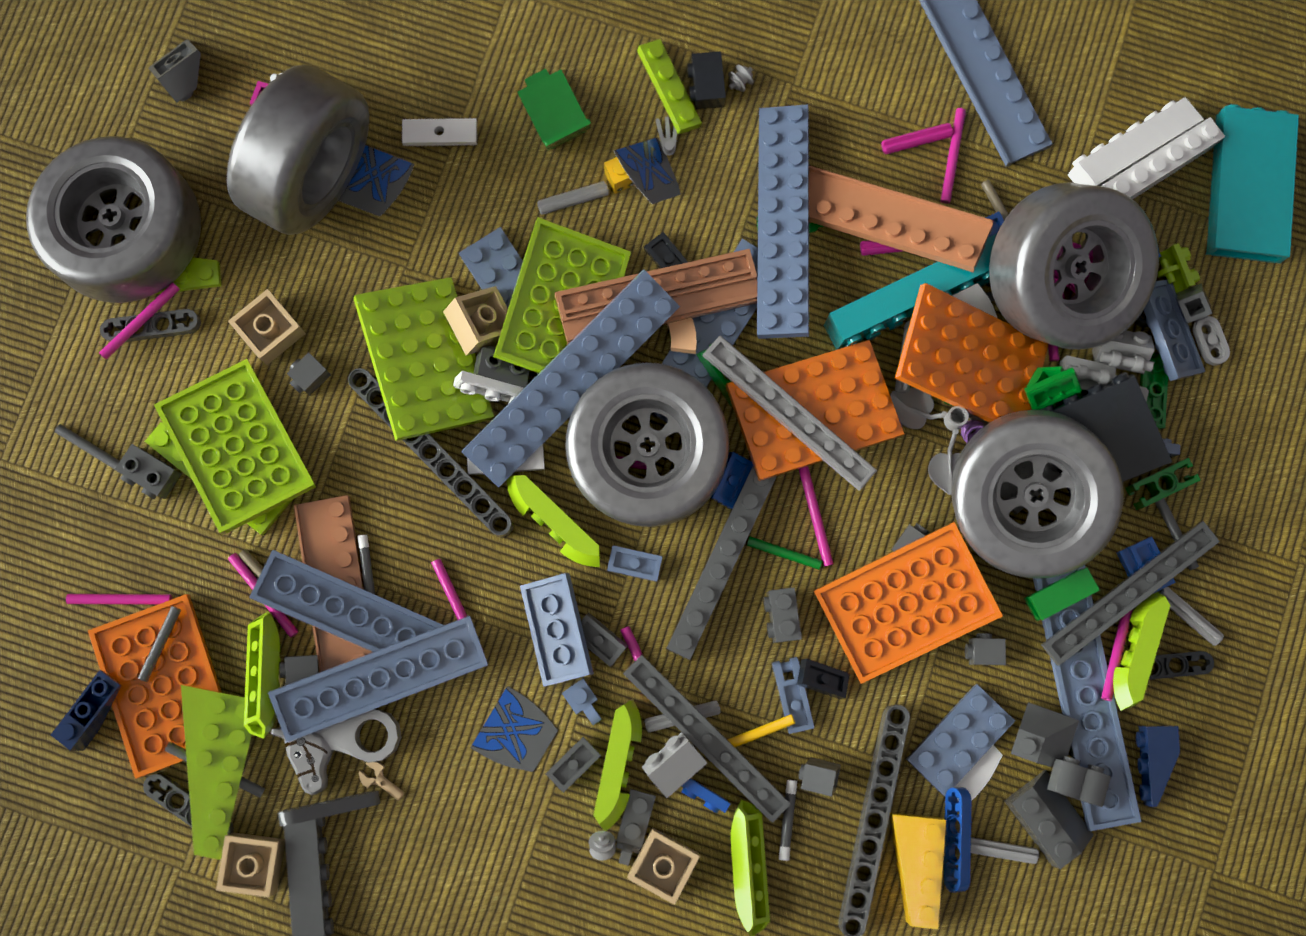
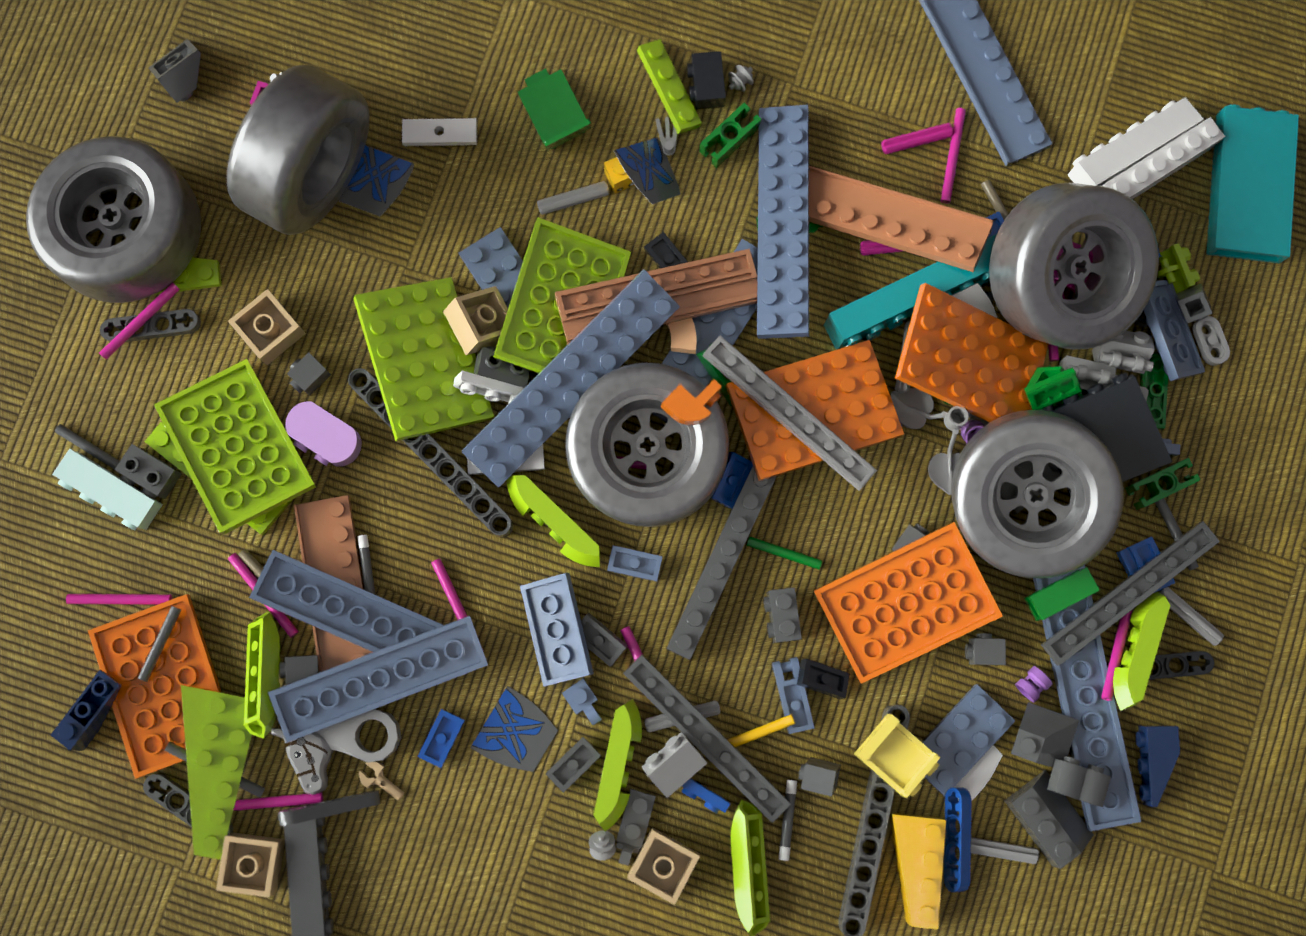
dark pink bar [799,466,834,567] -> none
none -> light aqua brick [52,449,163,531]
none -> dark pink piece [233,792,323,811]
none -> lavender brick [286,401,362,467]
none -> blue plate [418,709,465,768]
none -> orange brick [661,380,722,425]
none -> green piece [699,102,762,168]
none -> light yellow panel [854,714,940,798]
none -> medium lavender wheel [1015,666,1052,703]

